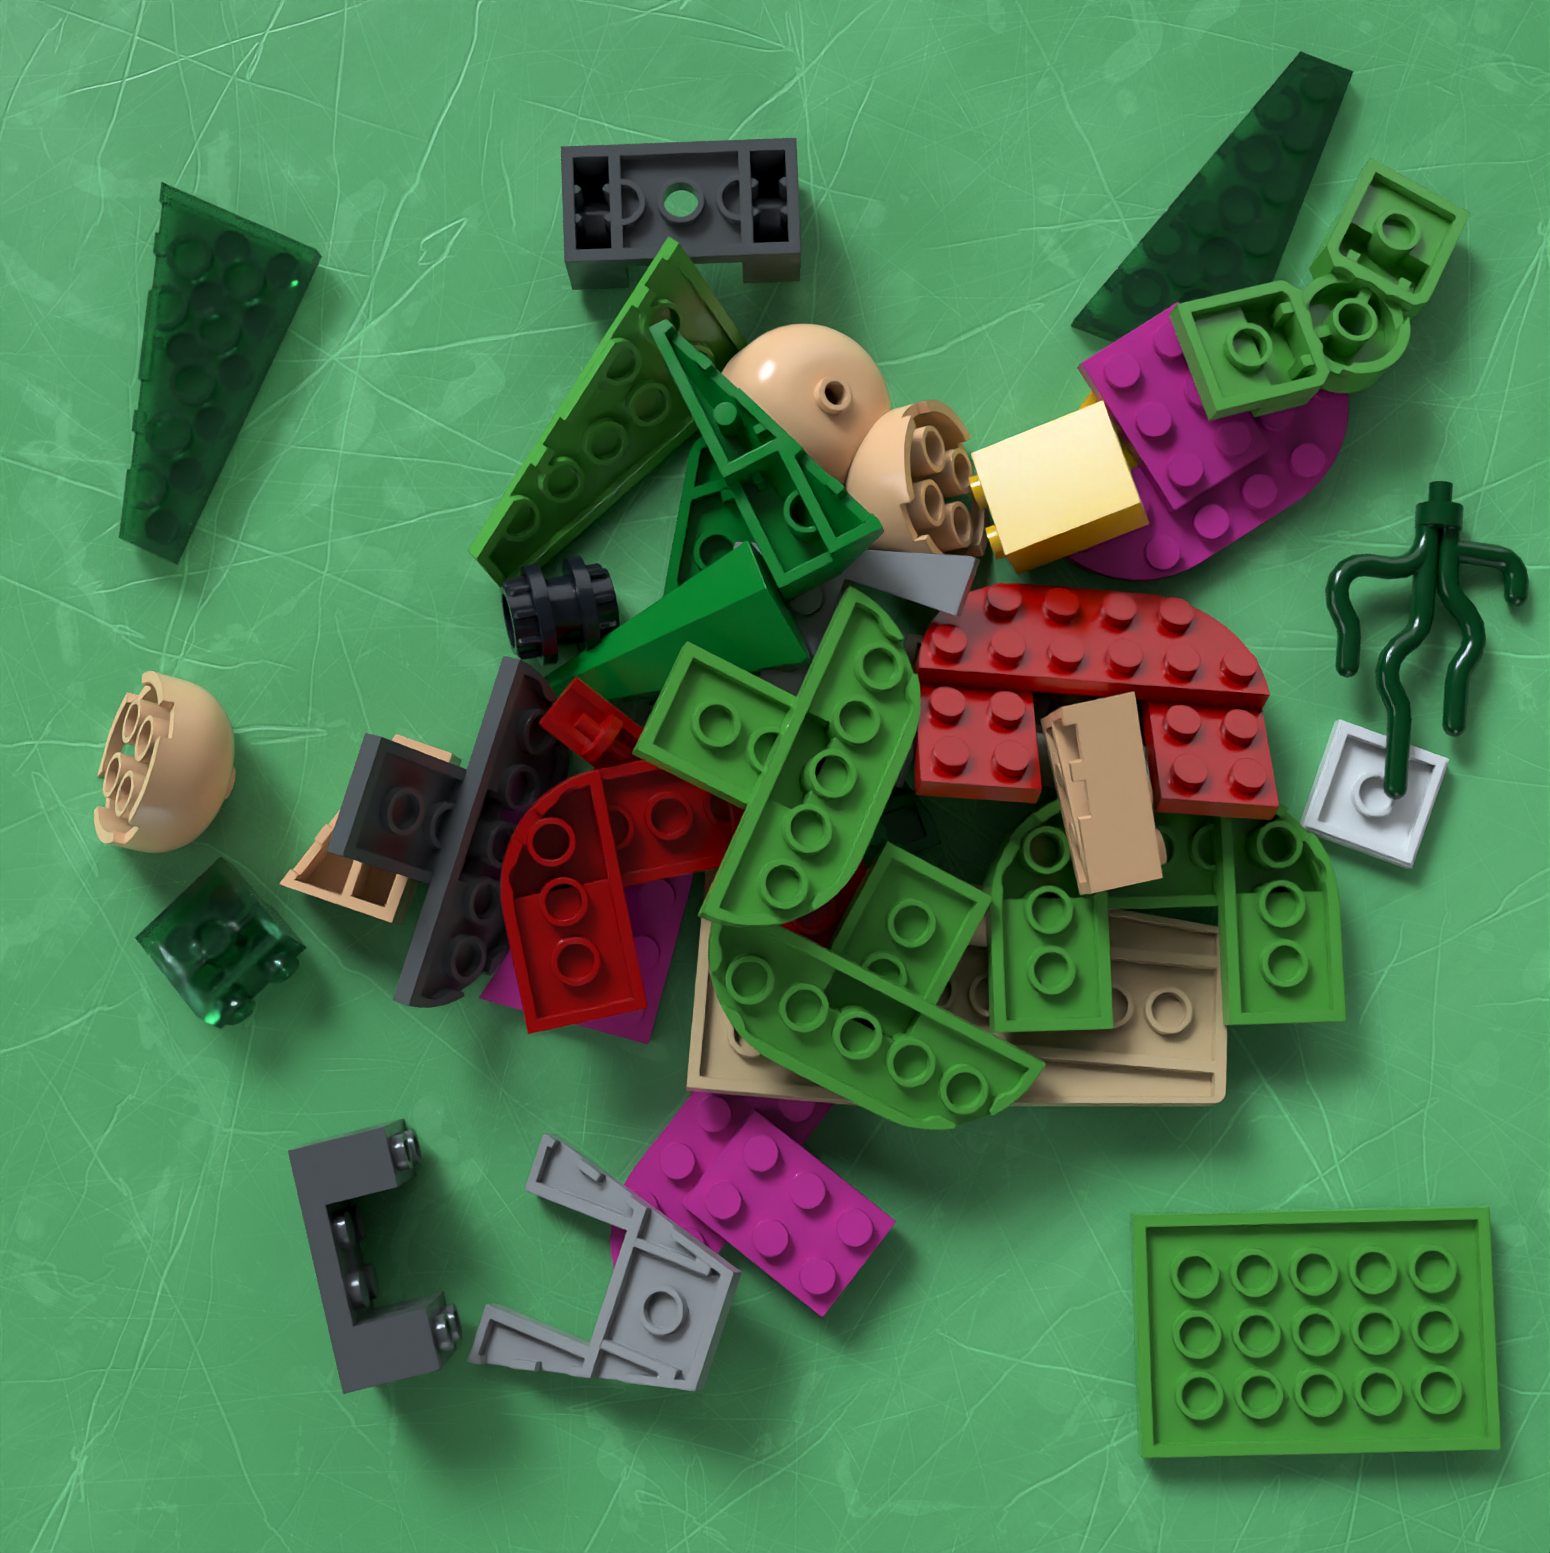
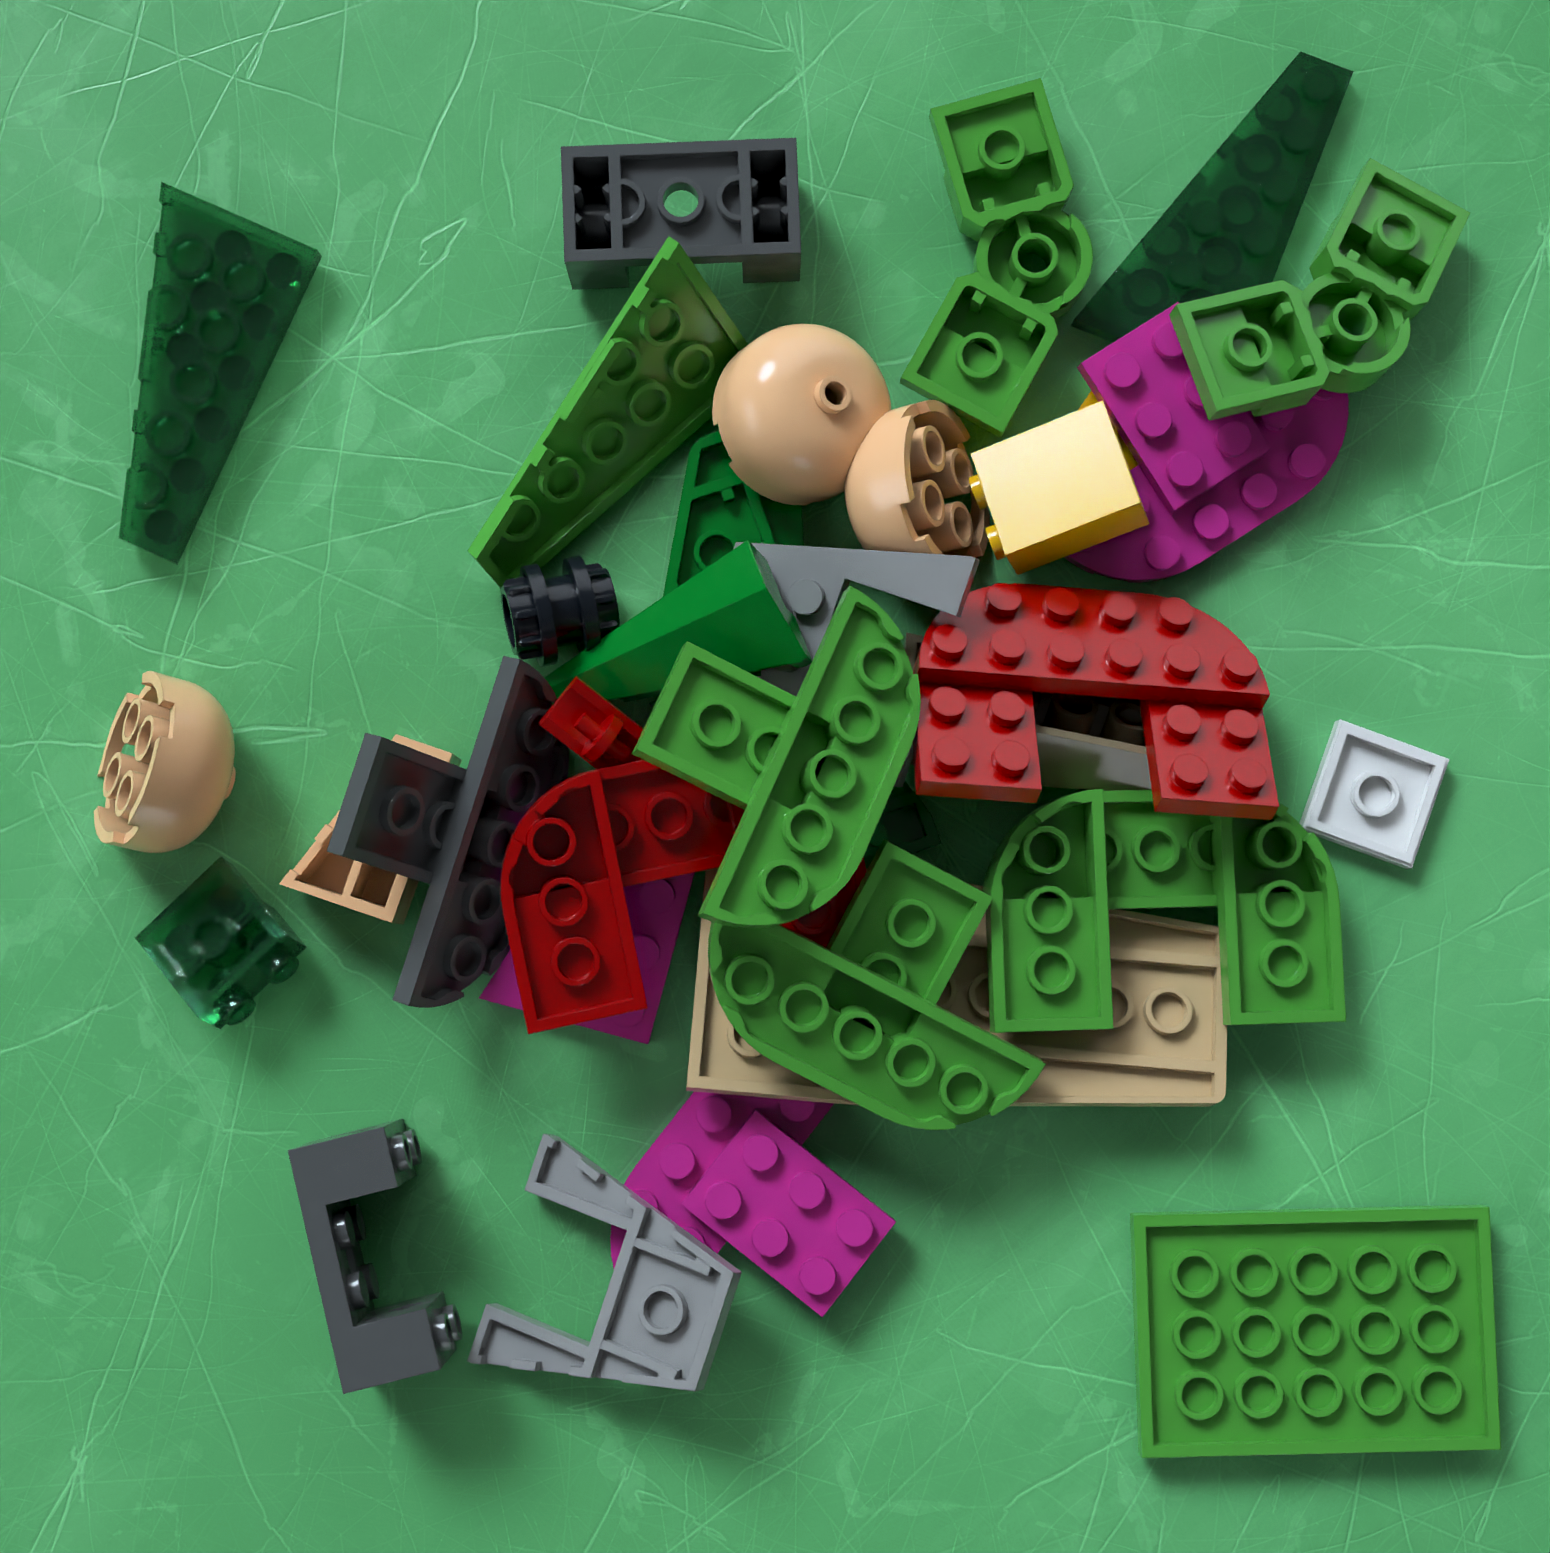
green wedge [649,319,884,602] -> none
light nougat wedge [1040,691,1167,895] -> none
dark green plant [1325,481,1529,800] -> none
none -> bright green plate [900,78,1093,438]

